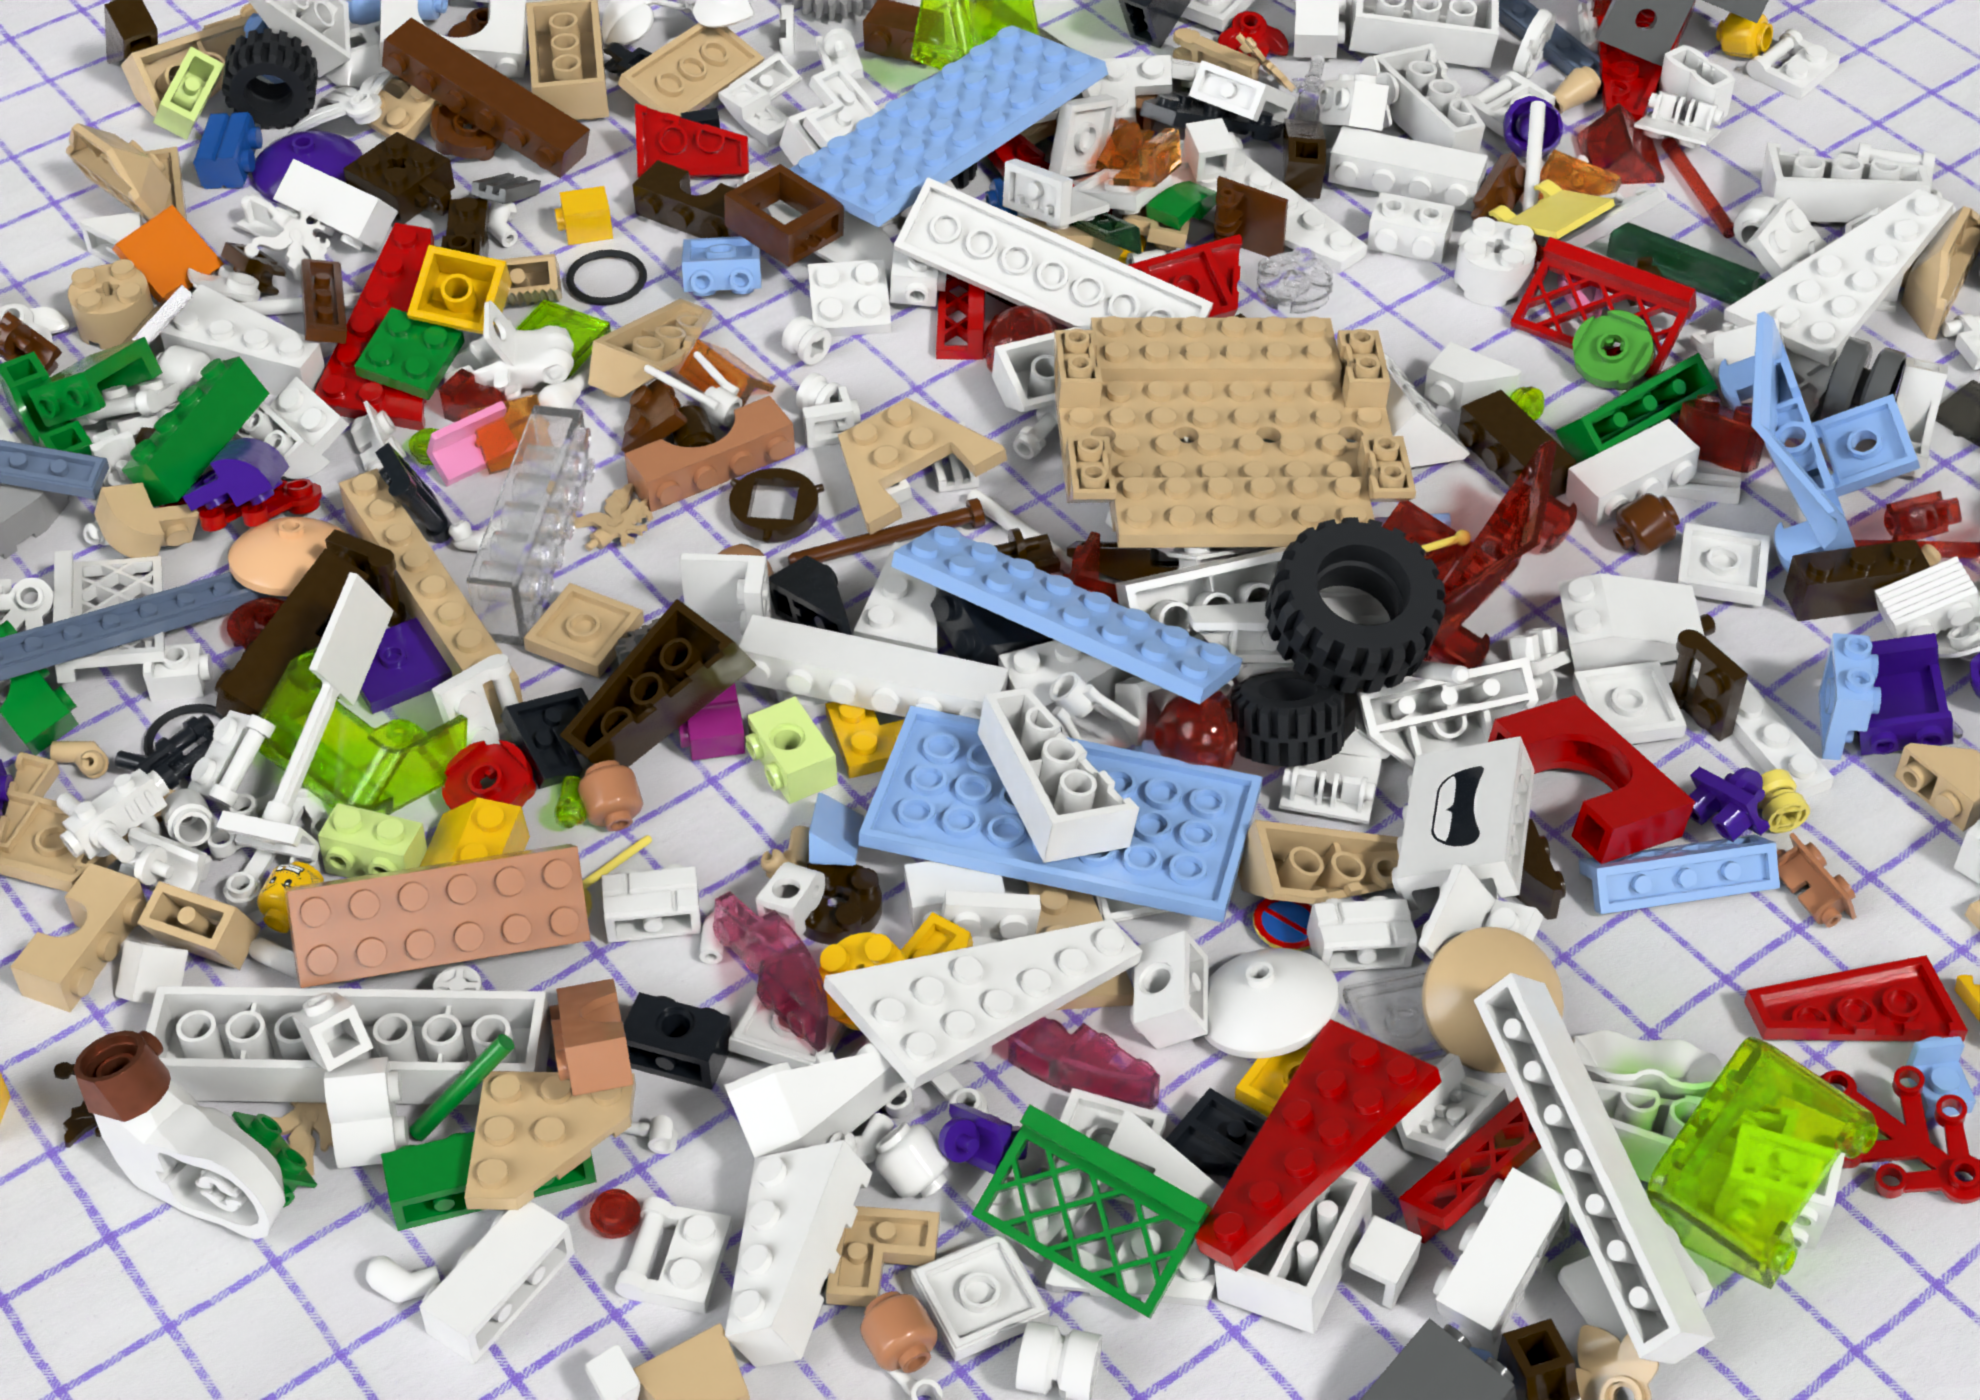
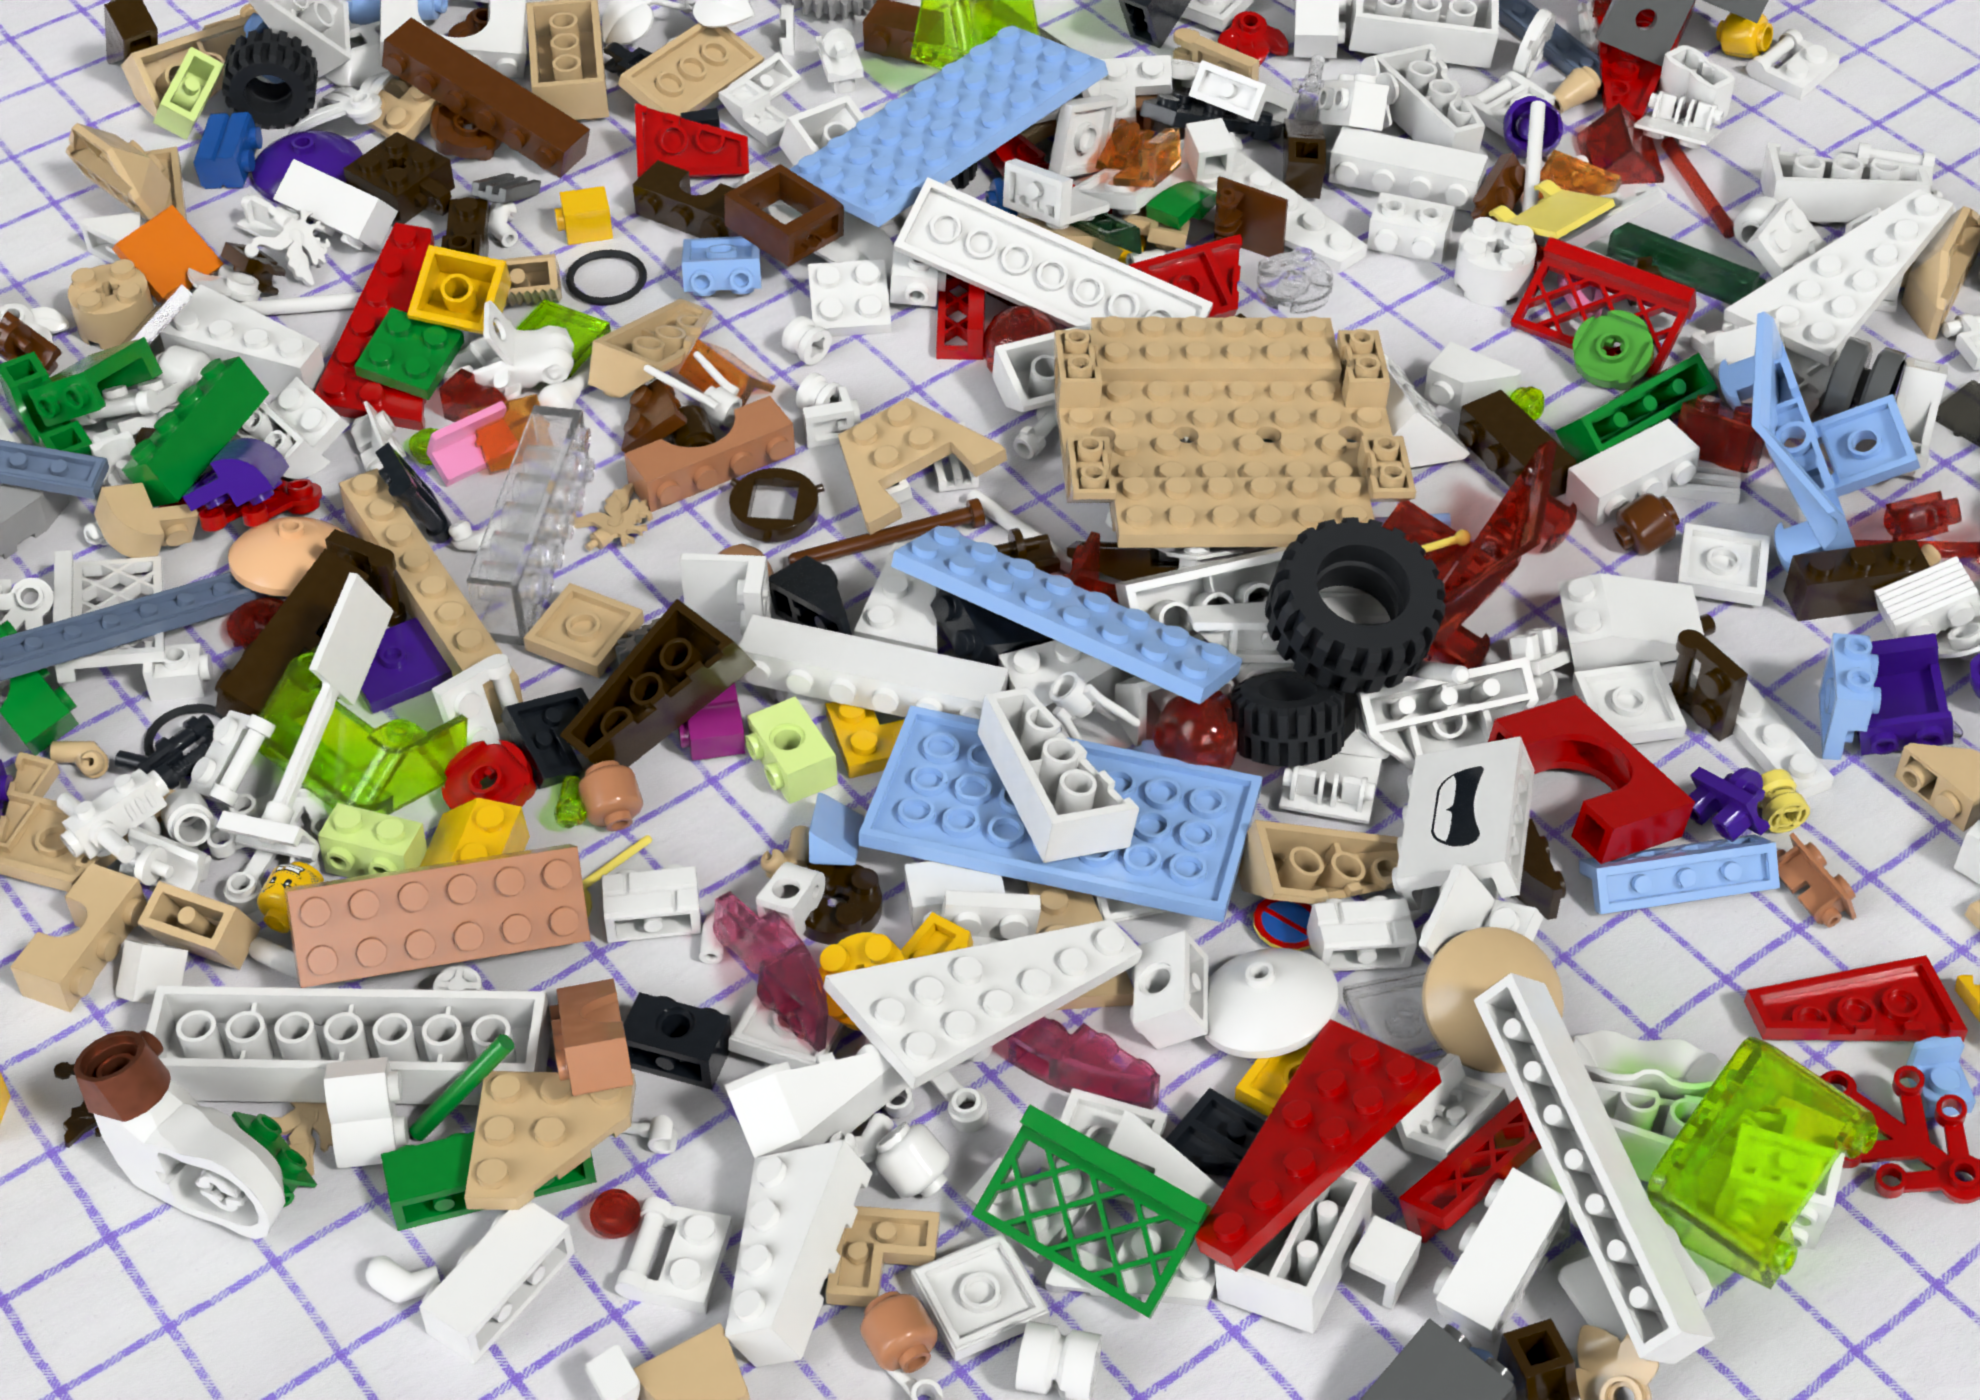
white brick [291,992,374,1072] -> none
reddish brown tile [300,259,347,344] -> none
white plate [802,63,880,148] -> none
dark purple hips [938,1103,1028,1174] -> none
tan piece [1236,33,1296,92] -> none

